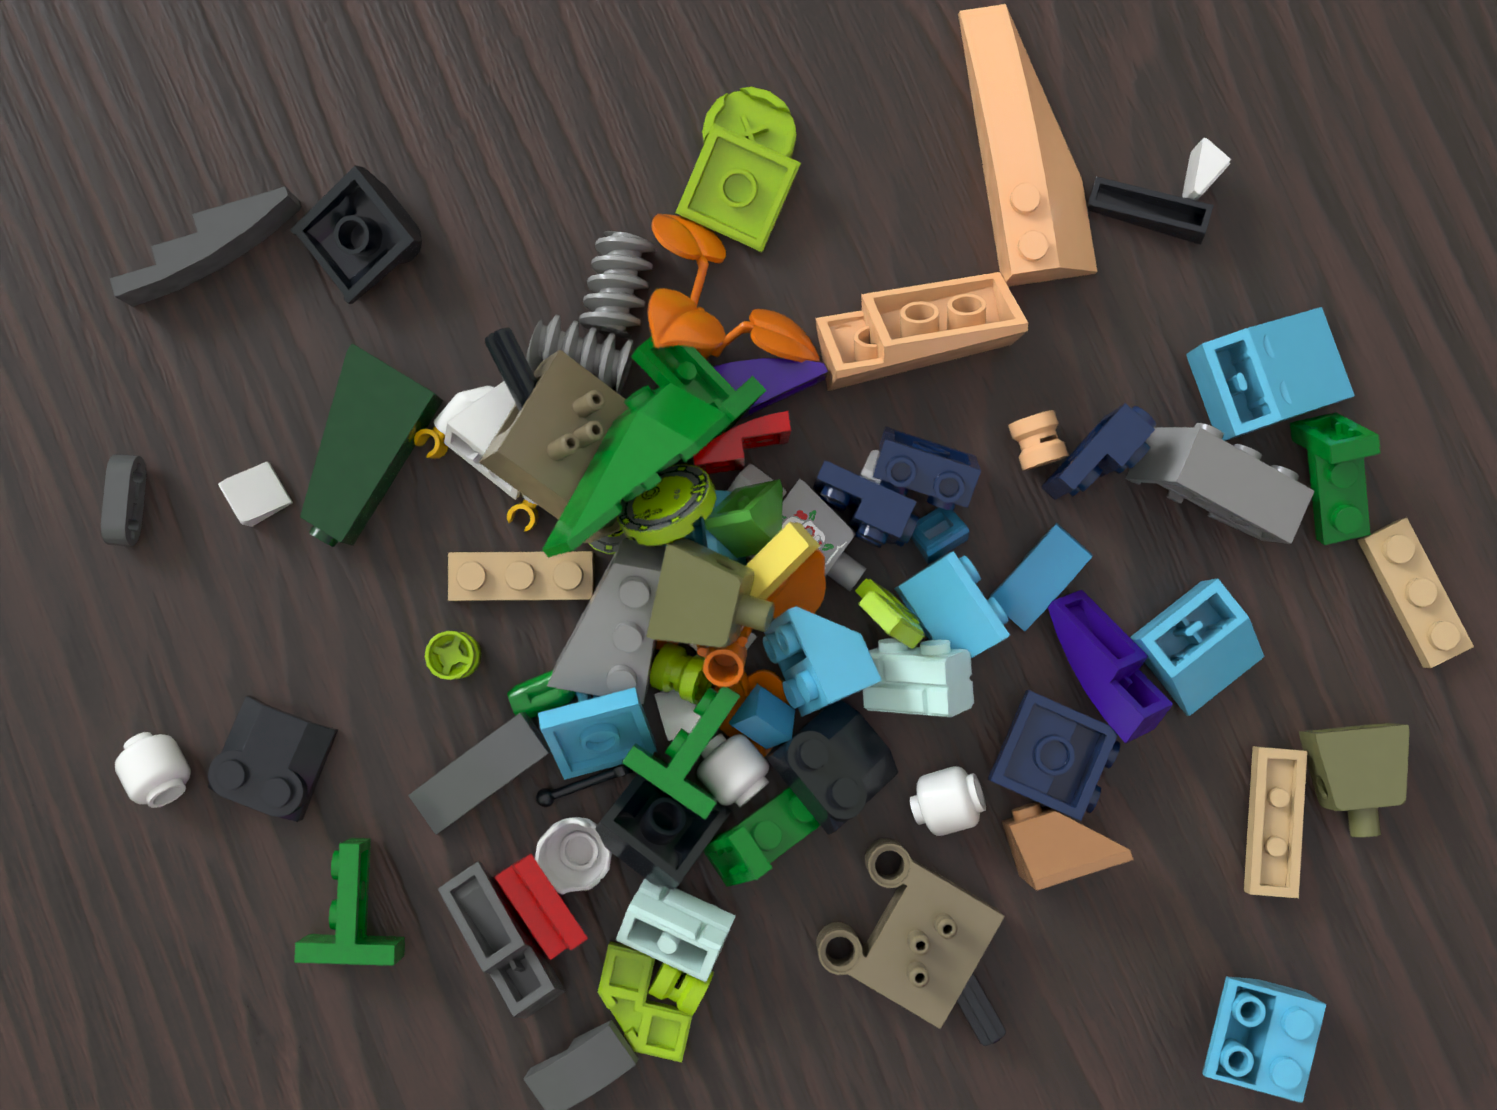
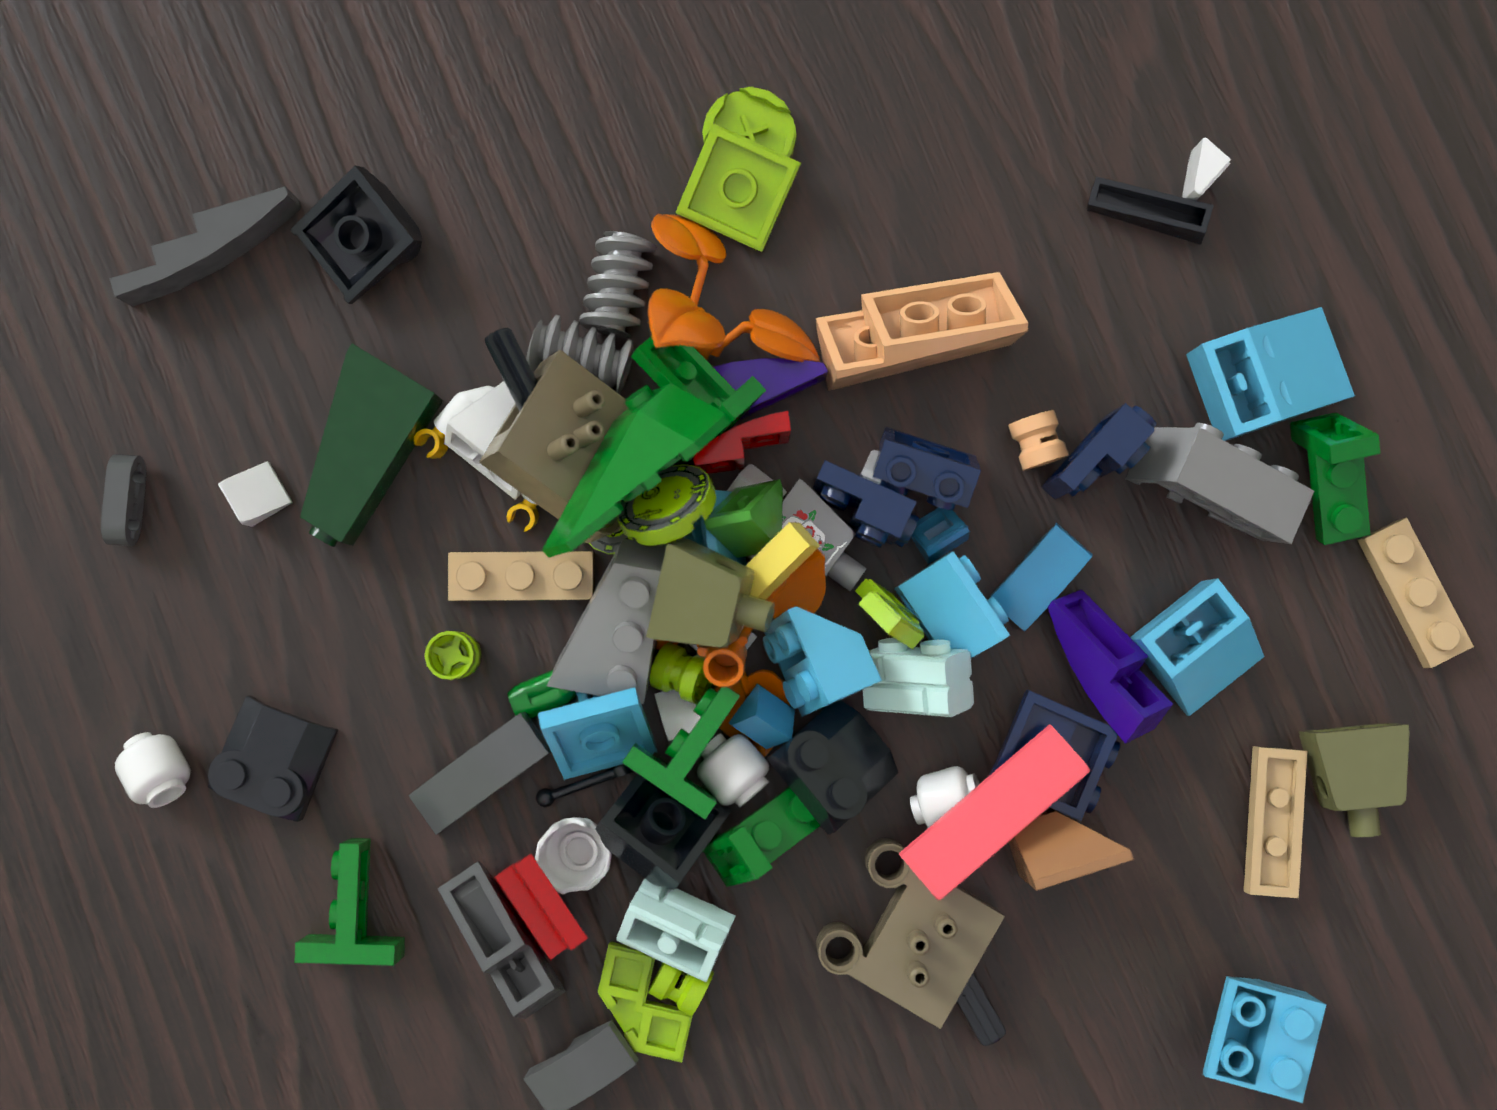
light nougat wedge [958,4,1097,287] -> none
none -> coral slope [899,724,1090,900]

